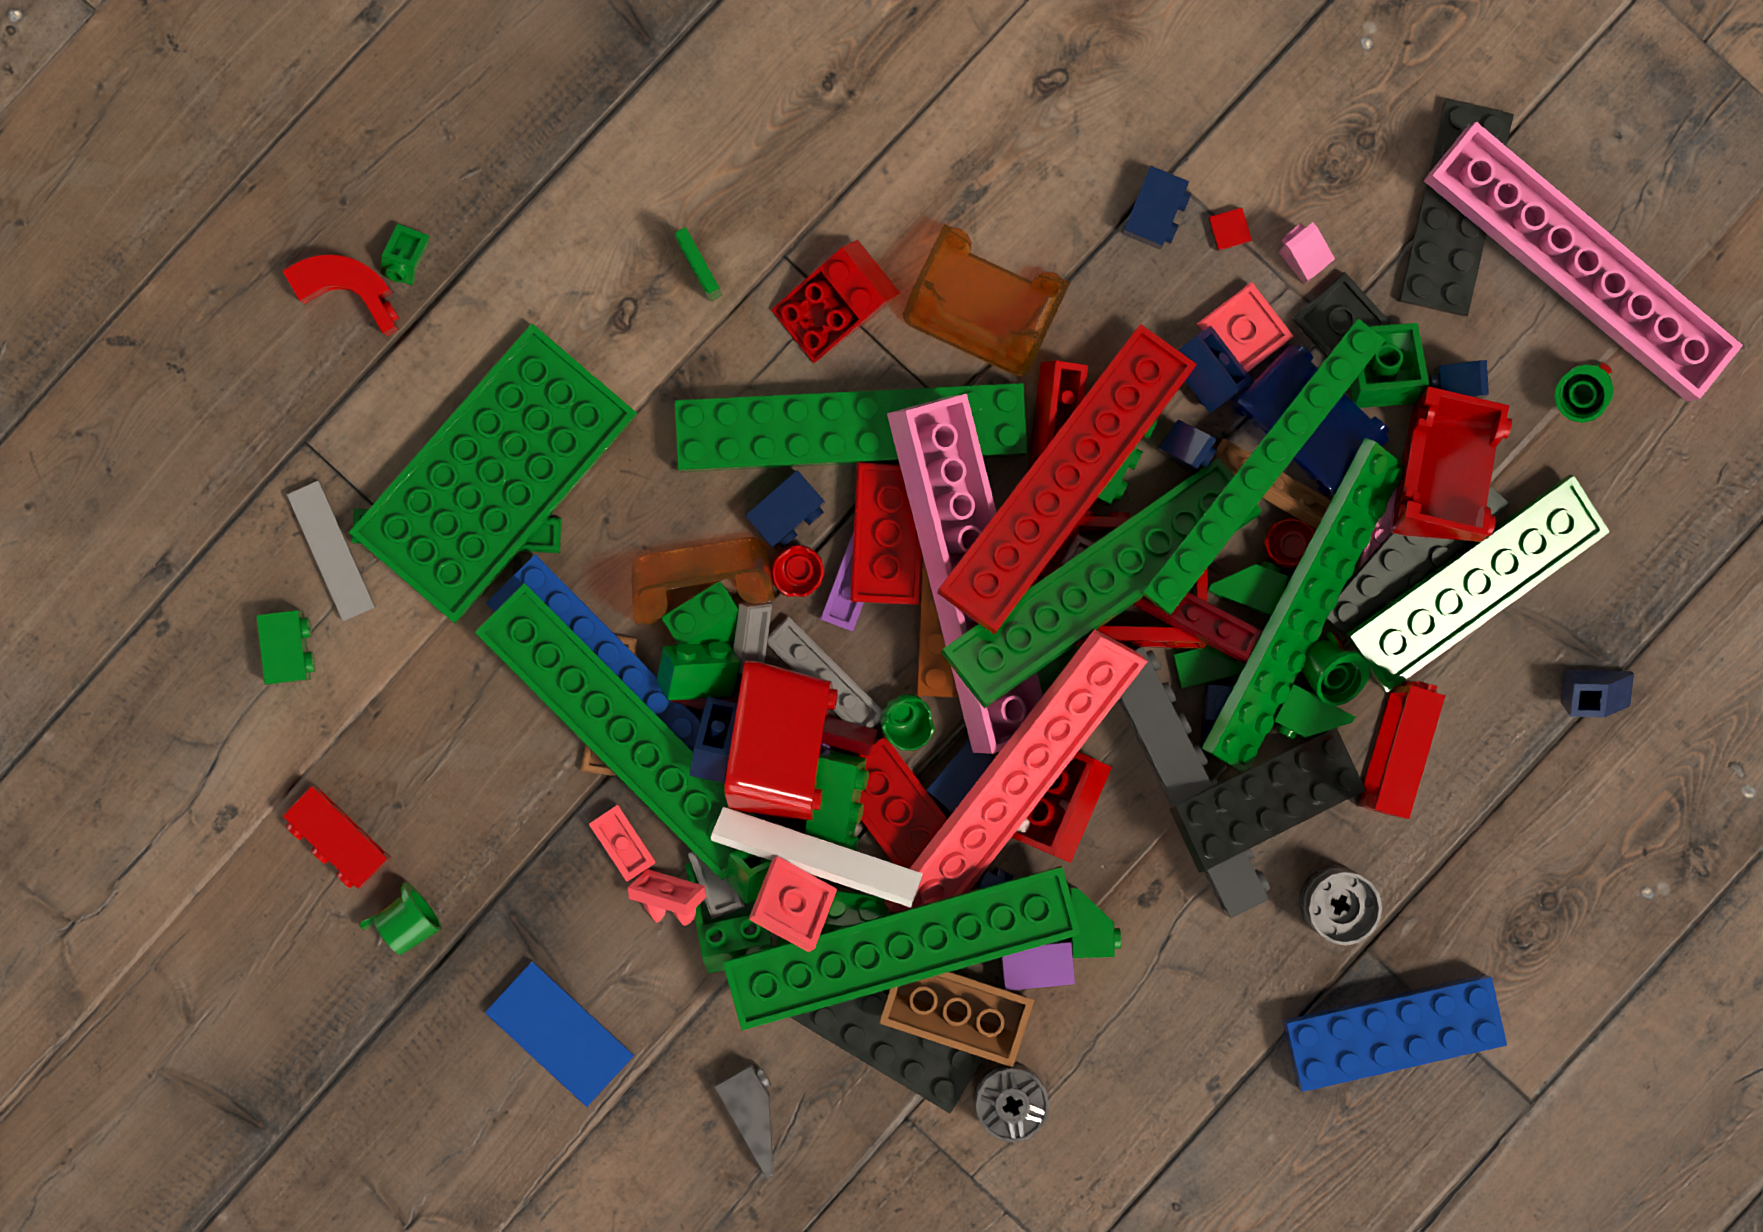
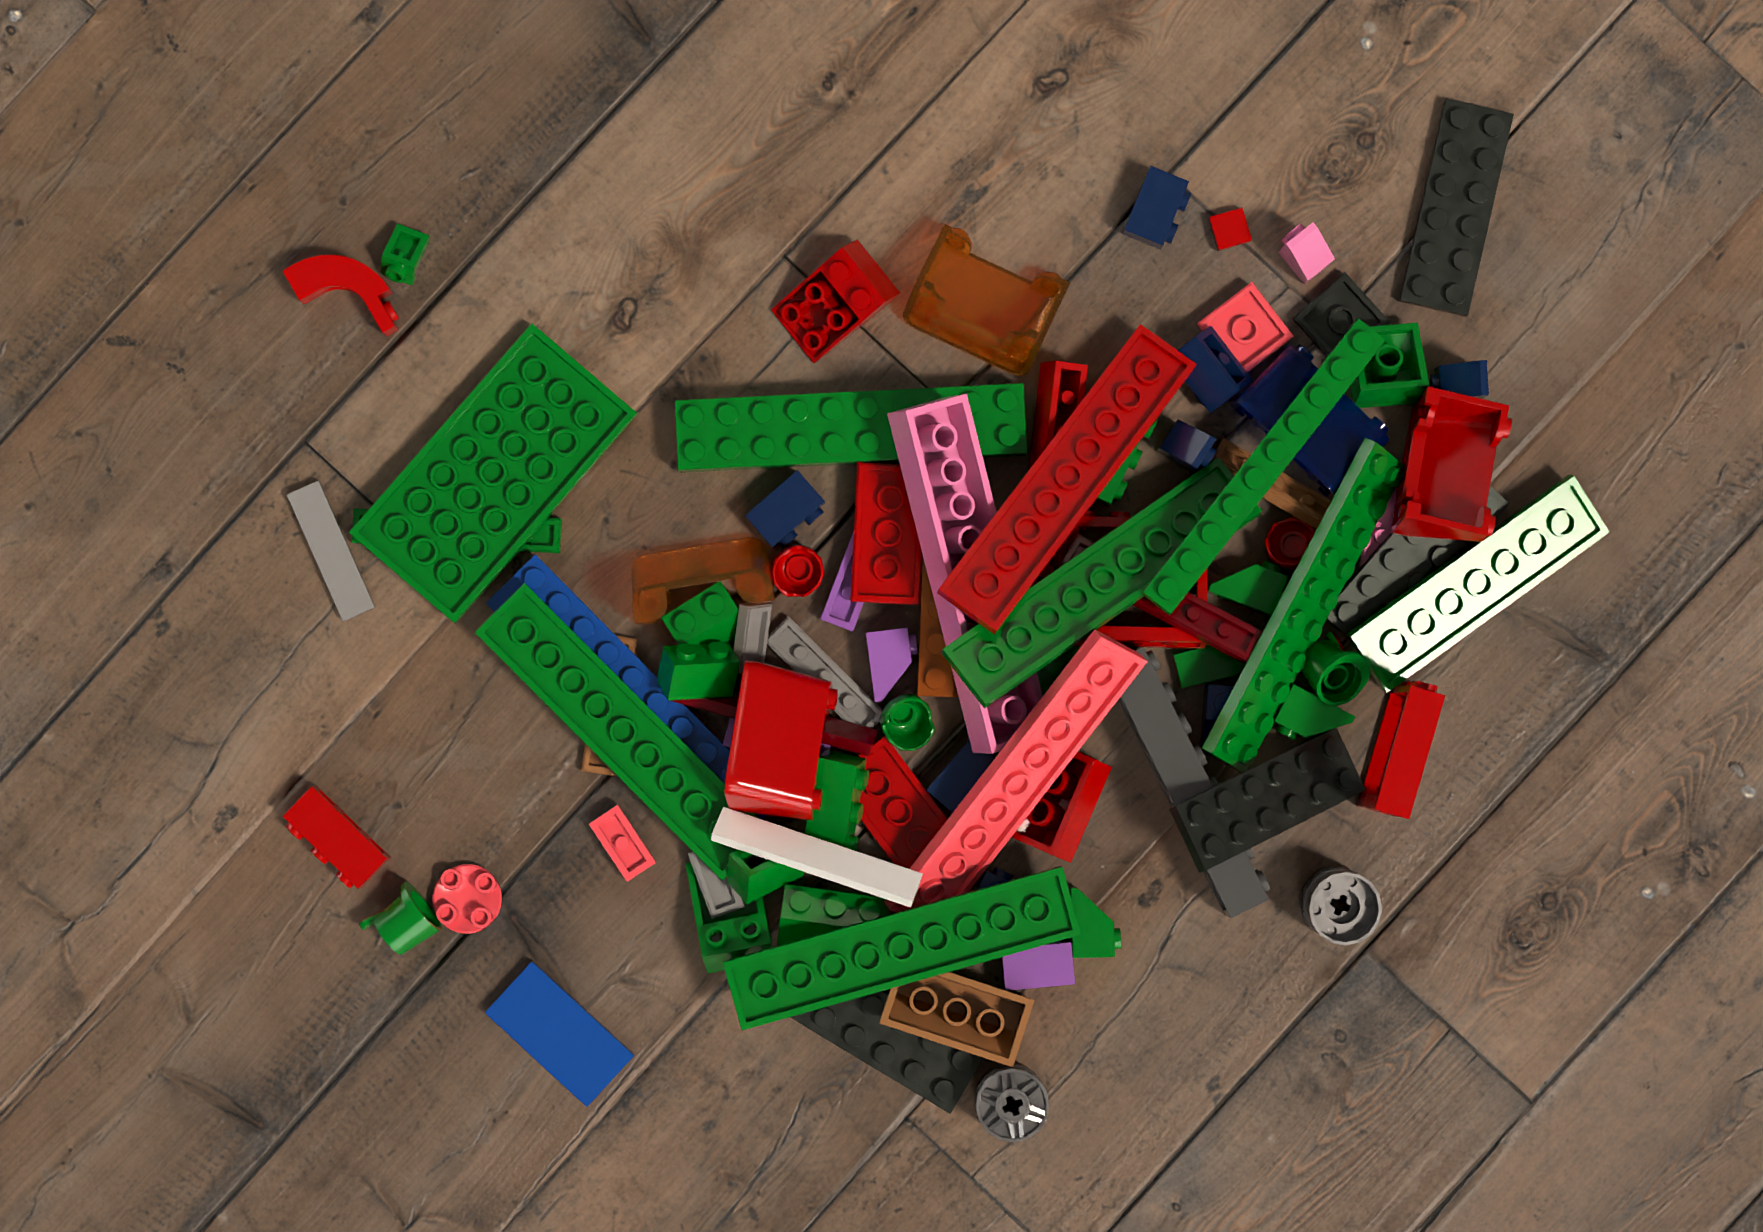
green brick [256,610,316,685] -> none
coral tile [628,869,706,926] -> none
green tile [674,227,722,301] -> none
dark blue brick [690,696,738,783] -> none
flat silver slope [715,1063,774,1178] -> none
coral plate [749,856,837,952] -> none
blue brick [1282,974,1507,1092] -> none
bright pink brick [1423,122,1743,402] -> none
green hat [1554,362,1614,423] -> none
dark blue slope [1561,670,1634,717] -> none
none -> coral dish [432,864,502,934]
none -> medium lavender slope [866,628,918,702]

